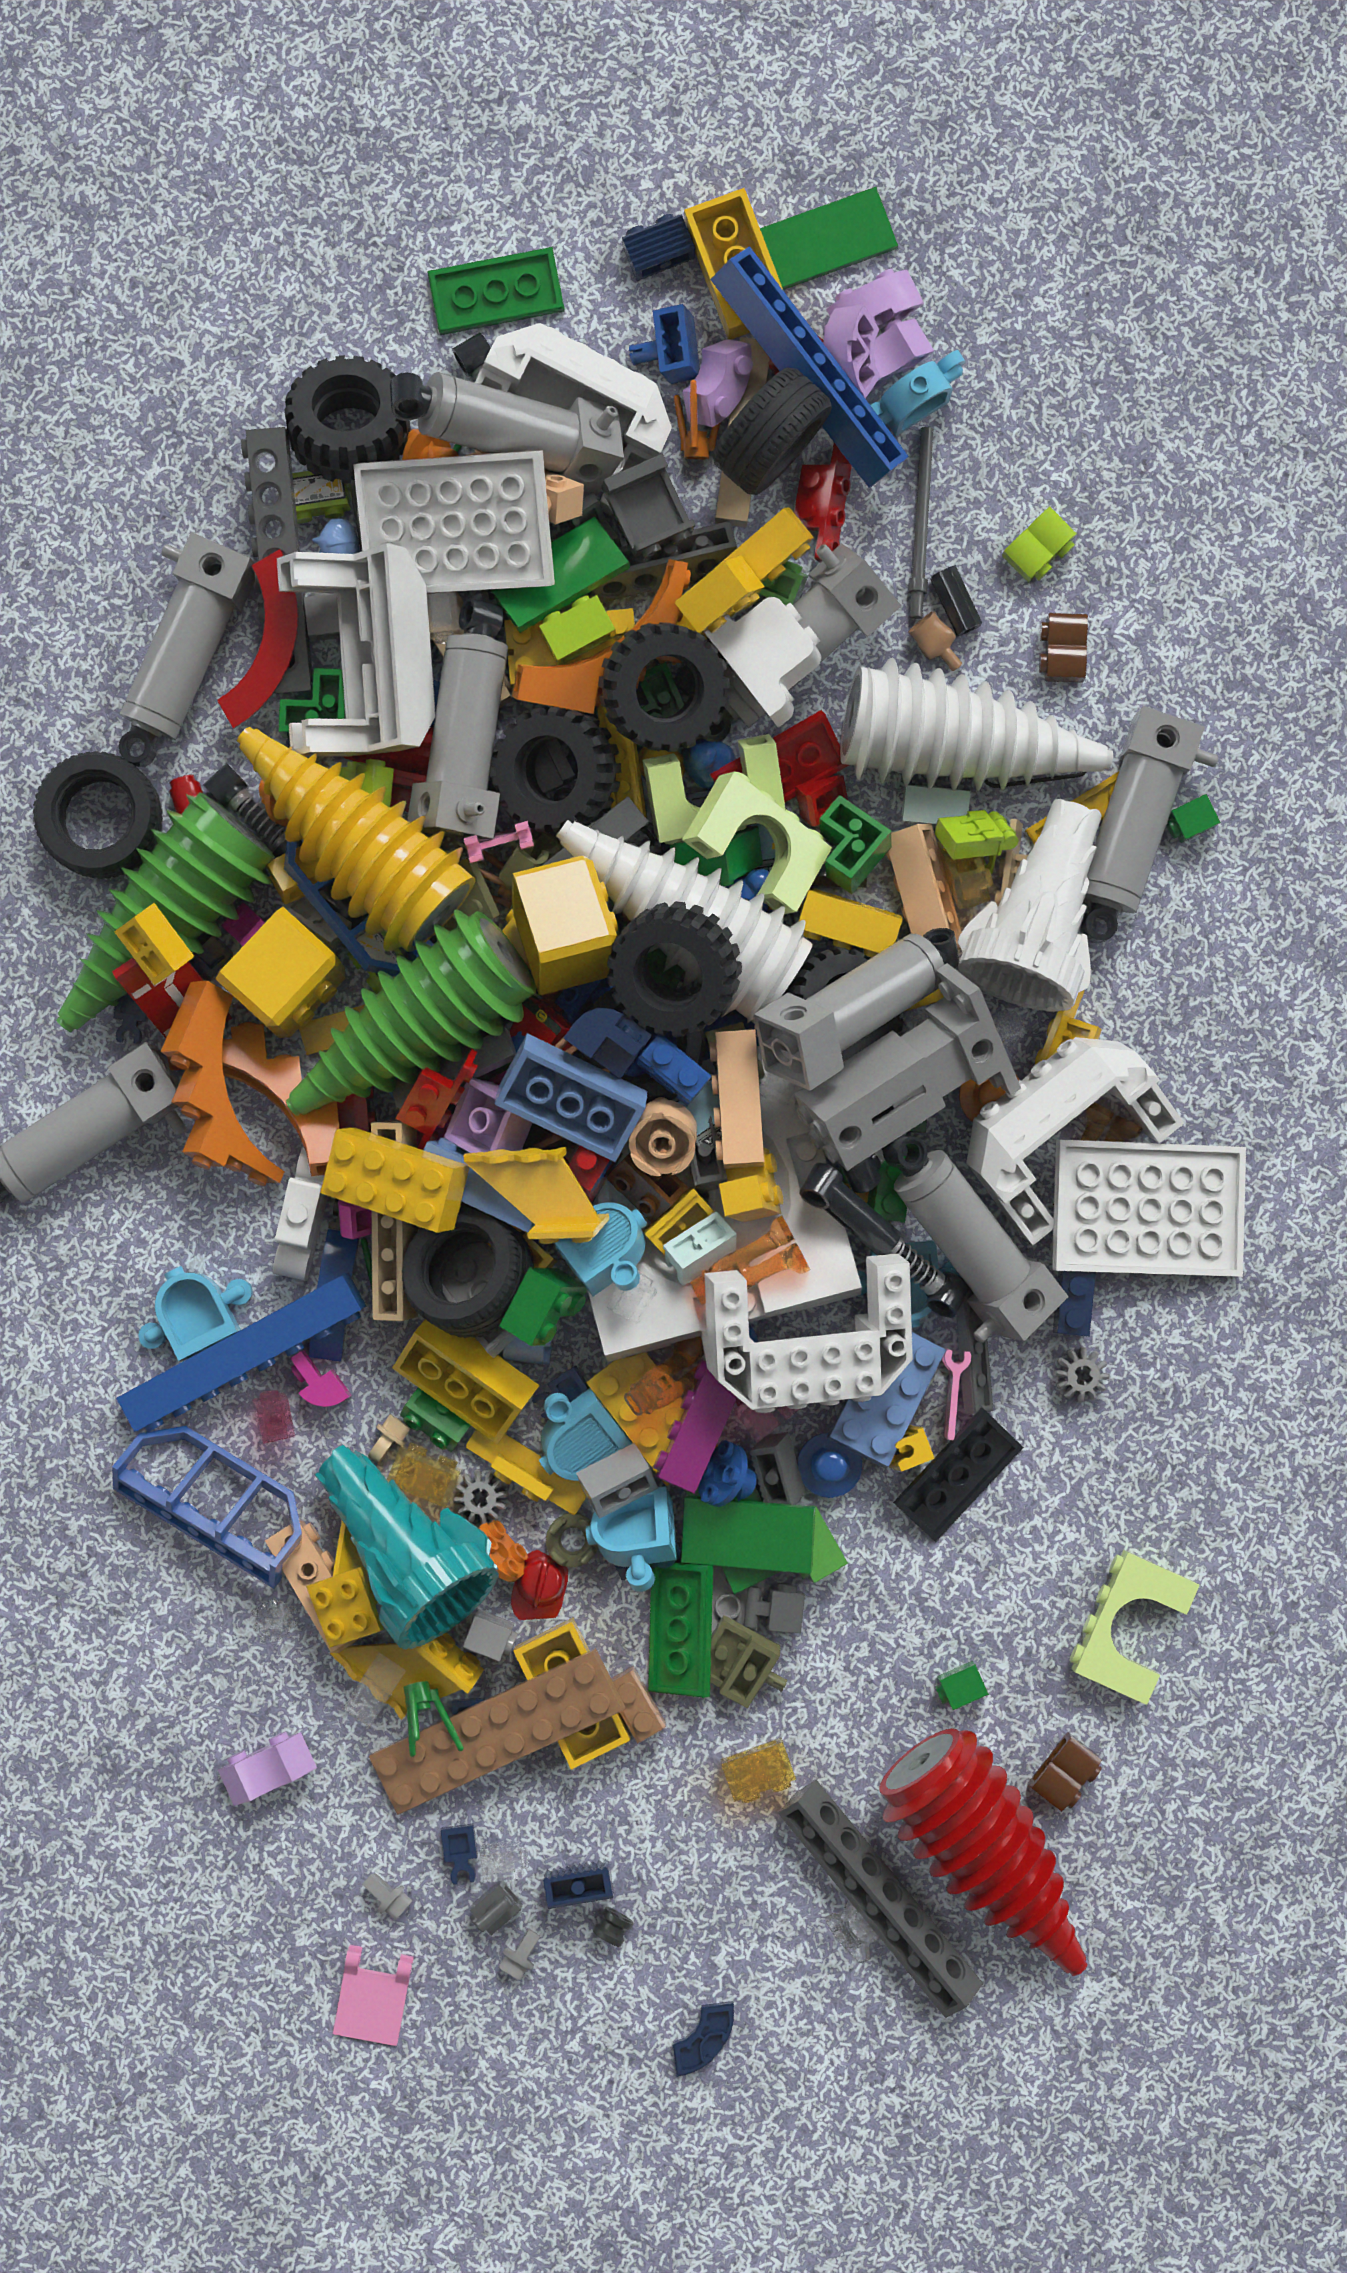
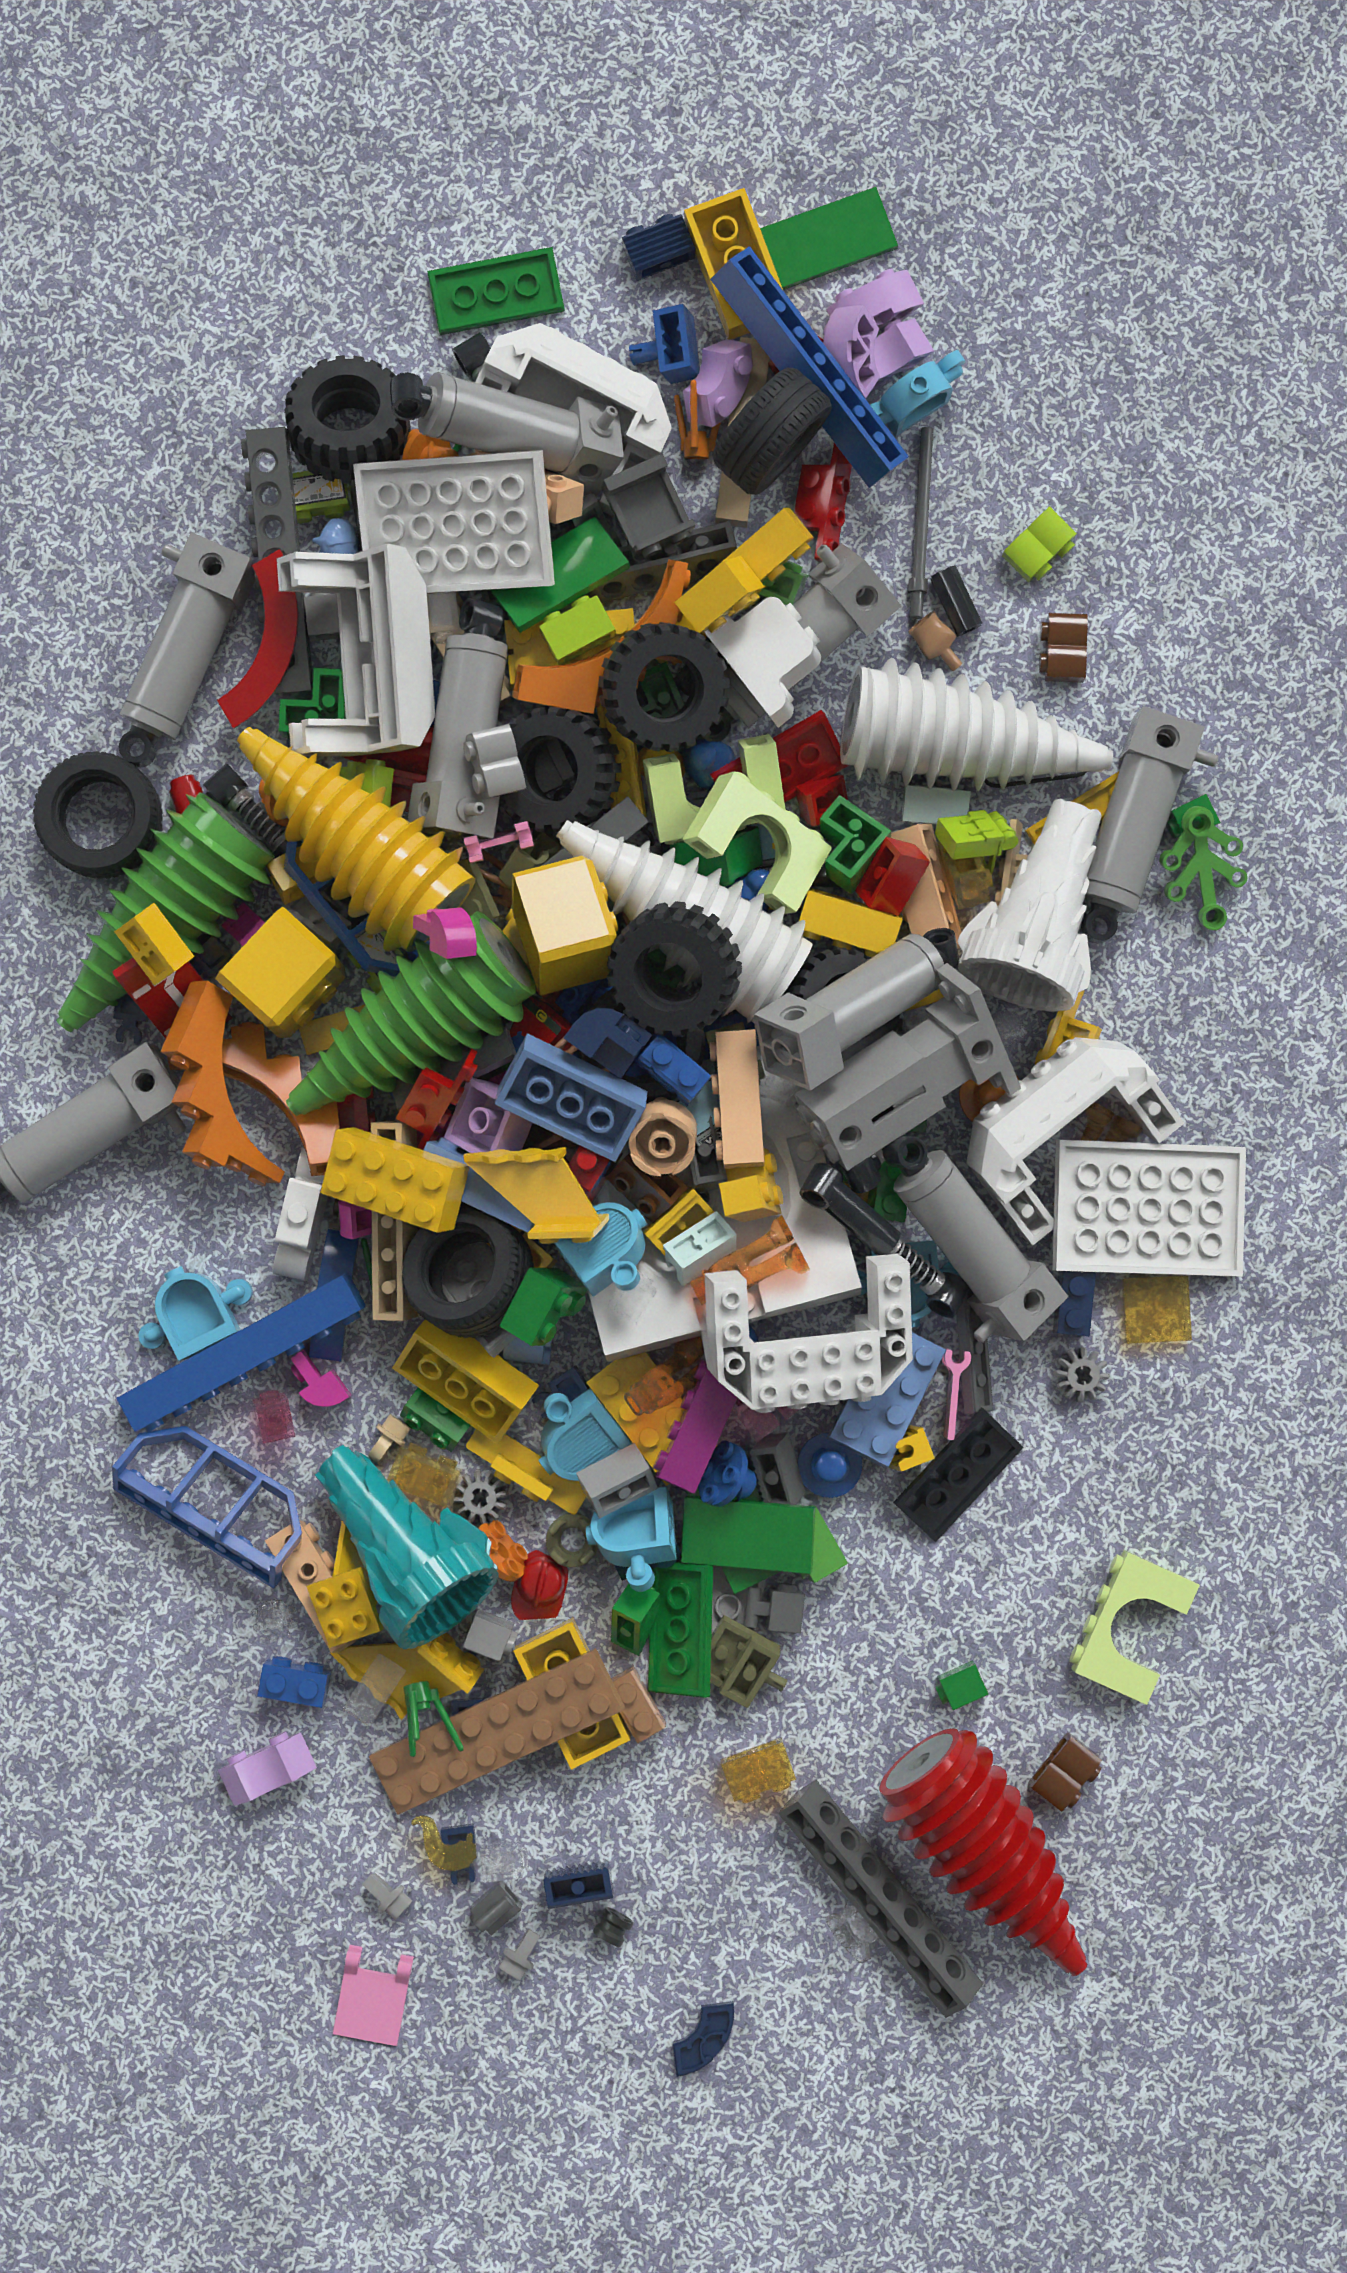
none -> blue brick [257,1656,332,1708]
none -> clear yellow piece [411,1815,477,1871]
none -> dark pink brick [413,907,477,959]
none -> light grey brick [463,724,526,800]
none -> green slope [611,1584,660,1656]
none -> red brick [855,837,930,916]
none -> clear yellow plate [1122,1275,1192,1344]
none -> bright green plant [1159,806,1248,930]

